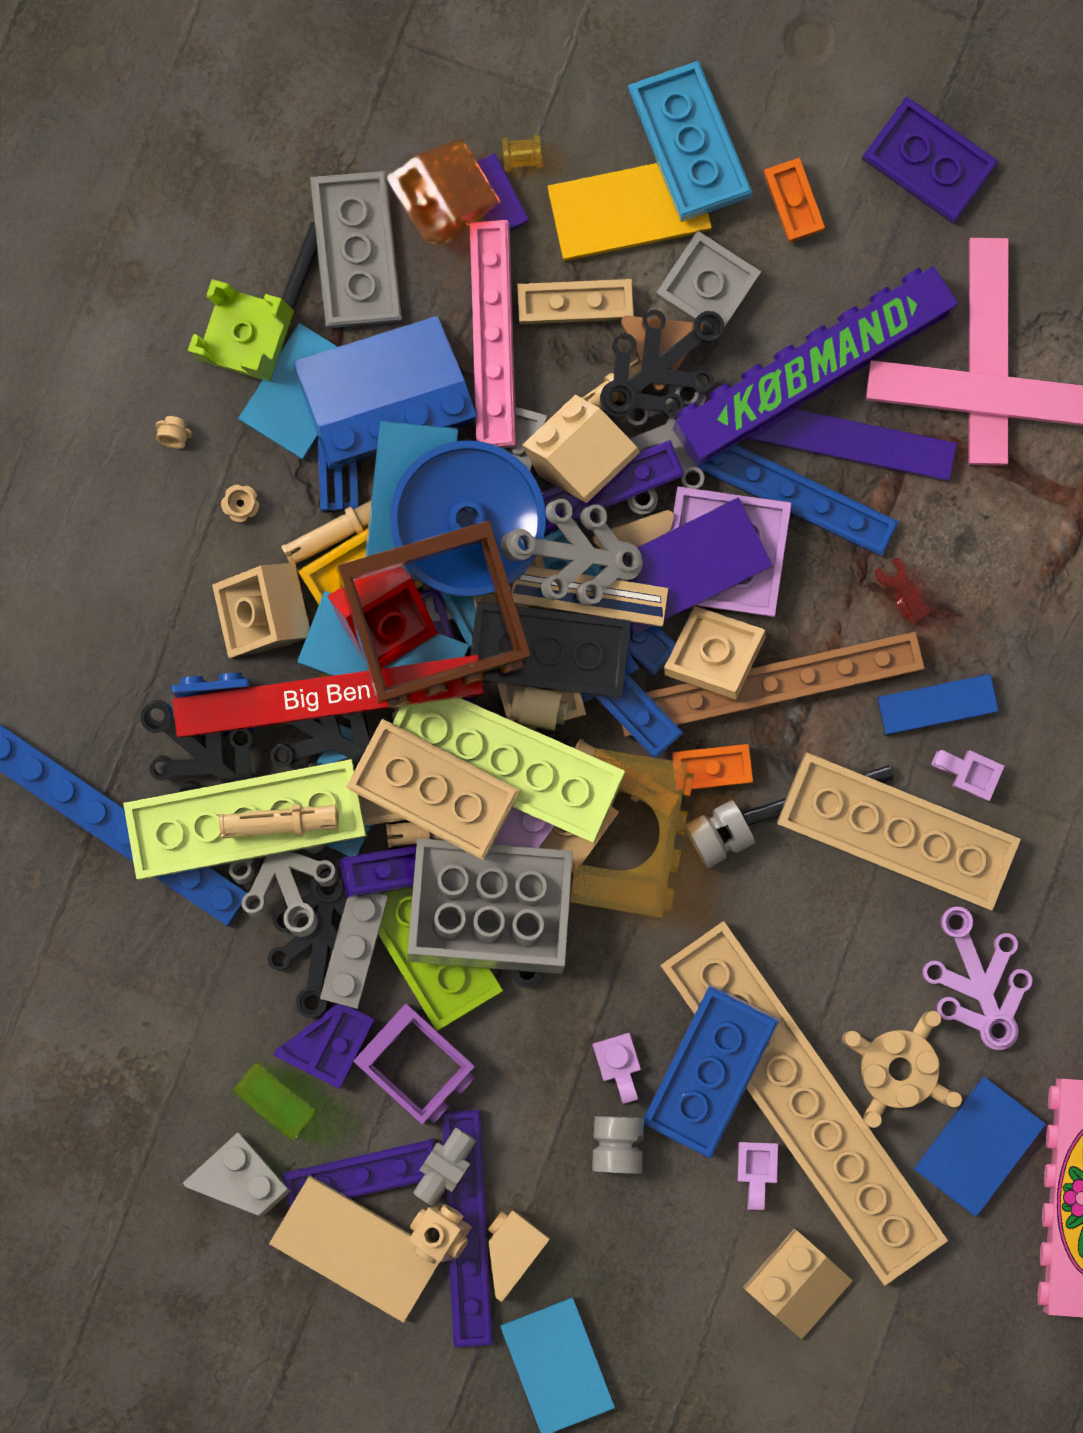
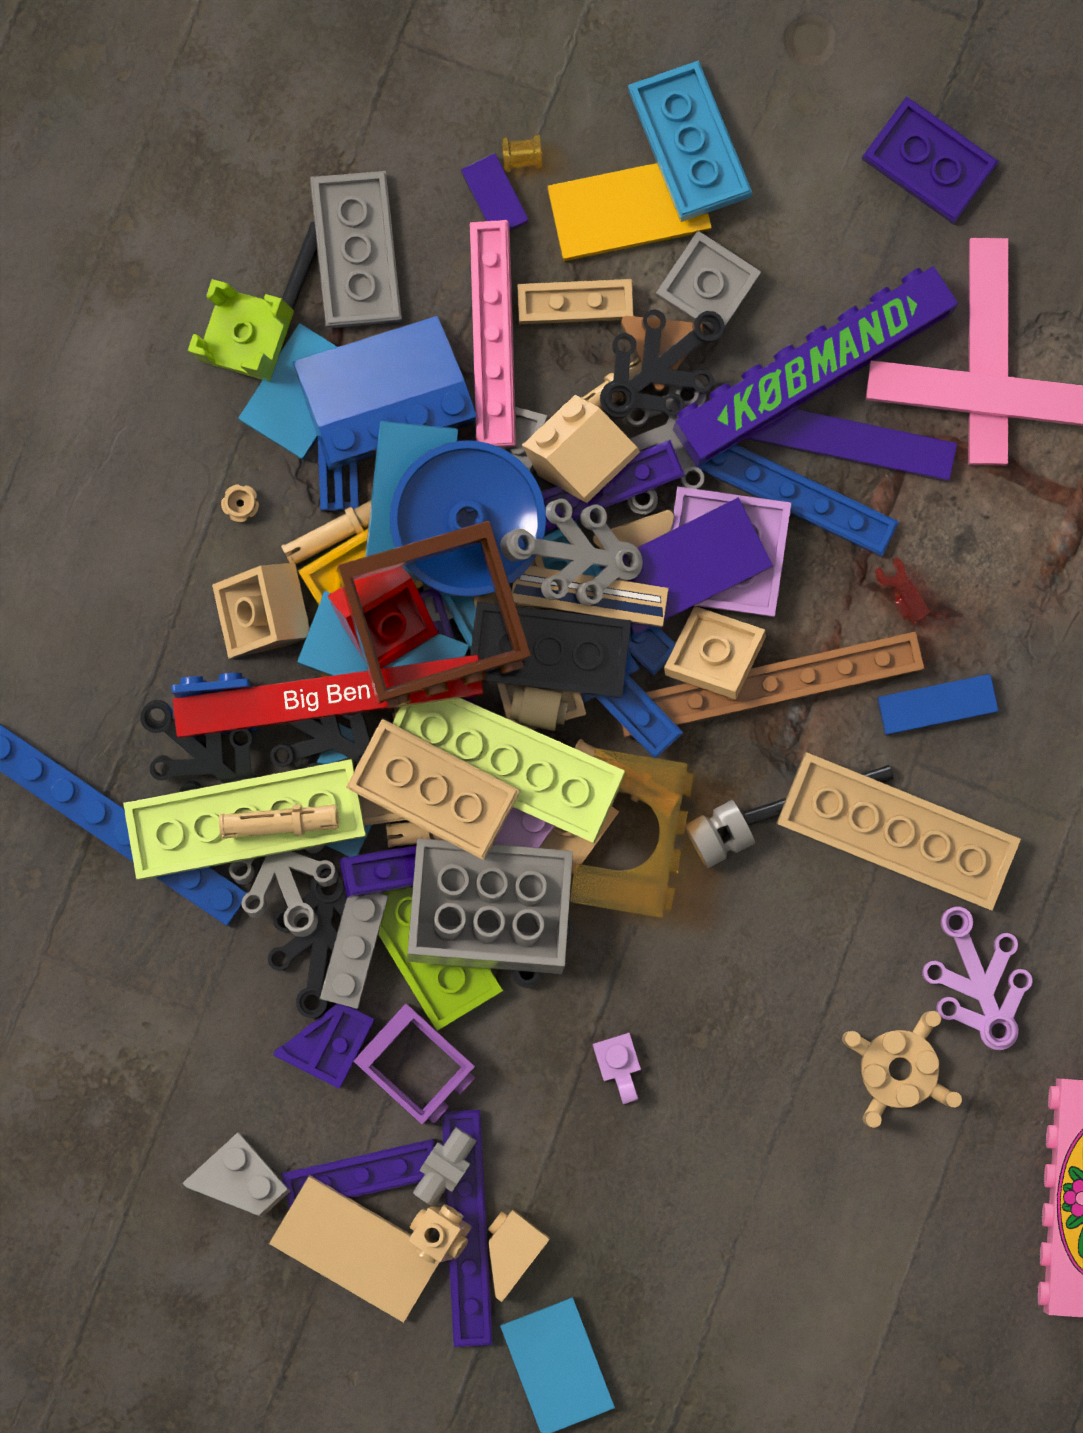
tan plate [155,416,192,449] -> none
clear neon green brick [232,1063,317,1141] -> none
clear orange slope [386,139,501,245] -> none
light grey wheel [592,1116,645,1174] -> none
blue tile [644,984,780,1159] -> none
tan plate [660,921,948,1286] -> none
orange plate [672,744,753,792] -> none
lavender plate [737,1142,778,1210] -> none
tan slope [743,1229,853,1339] -> none
orange plate [763,157,825,244] -> none
blue tile [913,1076,1046,1217] -> none
lavender plate [931,750,1004,802] -> none

